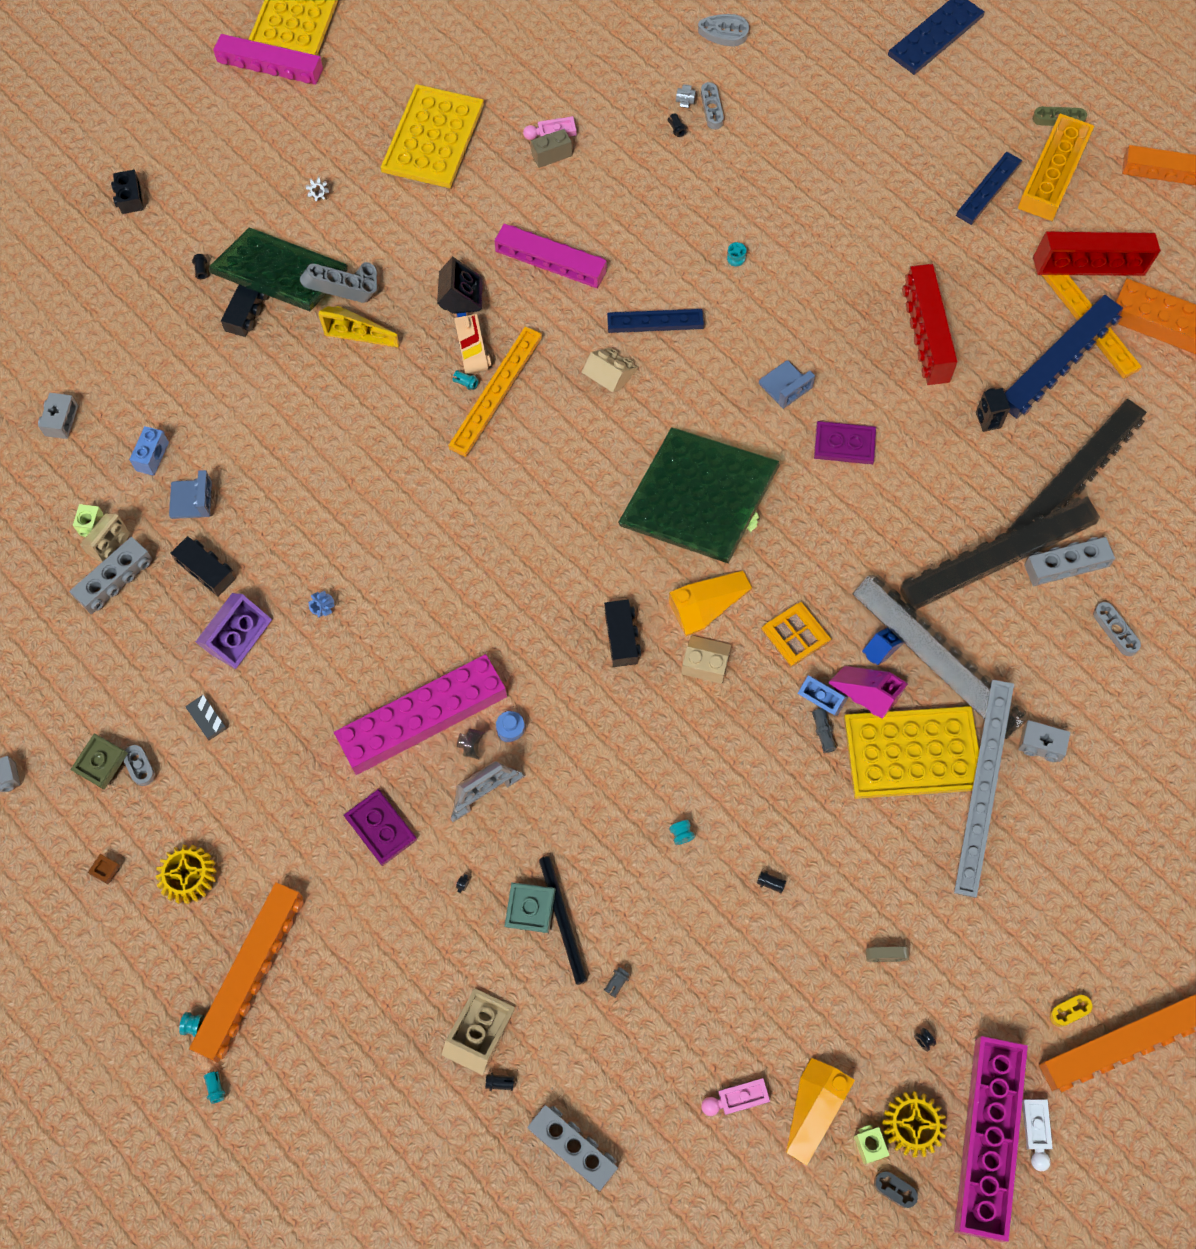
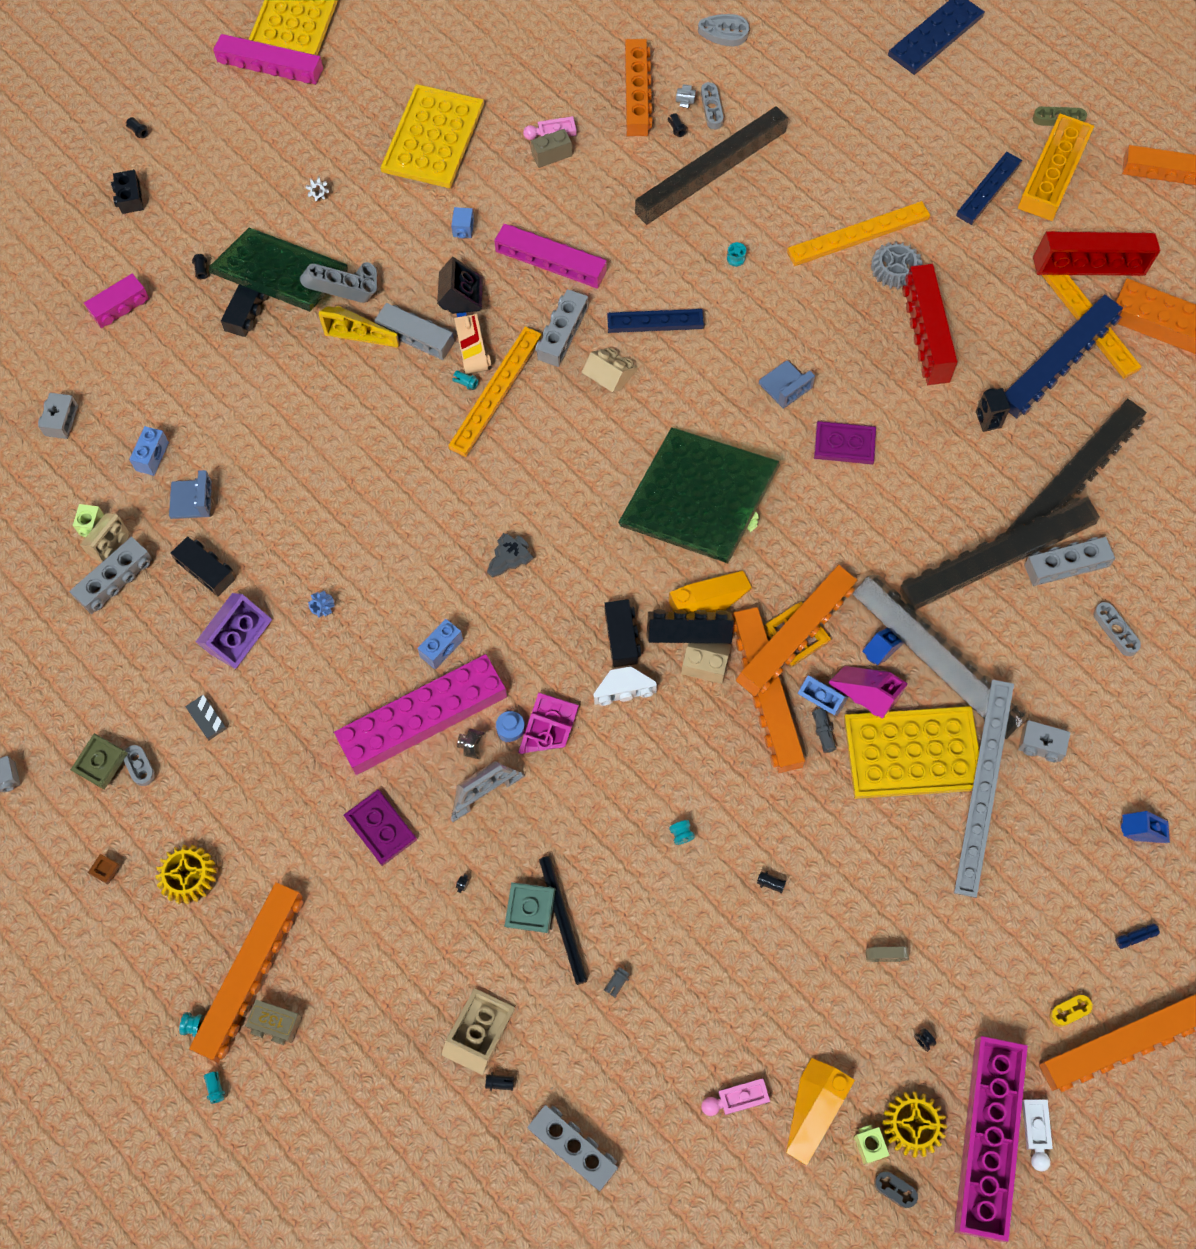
none -> dark pink brick [84,273,149,328]
none -> black pin [126,117,148,138]
none -> dark tan brick [245,1000,302,1045]
none -> light grey brick [375,303,454,360]
none -> medium blue brick [417,619,463,670]
none -> medium blue brick [451,207,474,238]
none -> dark grey rock [487,533,533,578]
none -> dark pink slope [518,692,579,754]
none -> light grey brick [535,289,588,367]
none -> white slope [594,666,657,706]
none -> orange brick [625,39,652,136]
none -> clear smoke brick [635,106,788,225]
none -> black brick [646,609,734,644]
none -> orange brick [733,607,805,774]
none -> orange brick [735,564,858,697]
none -> light orange plate [787,201,930,267]
none -> light grey gear [871,241,923,290]
none -> dark blue axle [1115,923,1160,949]
none -> blue slope [1121,811,1170,843]

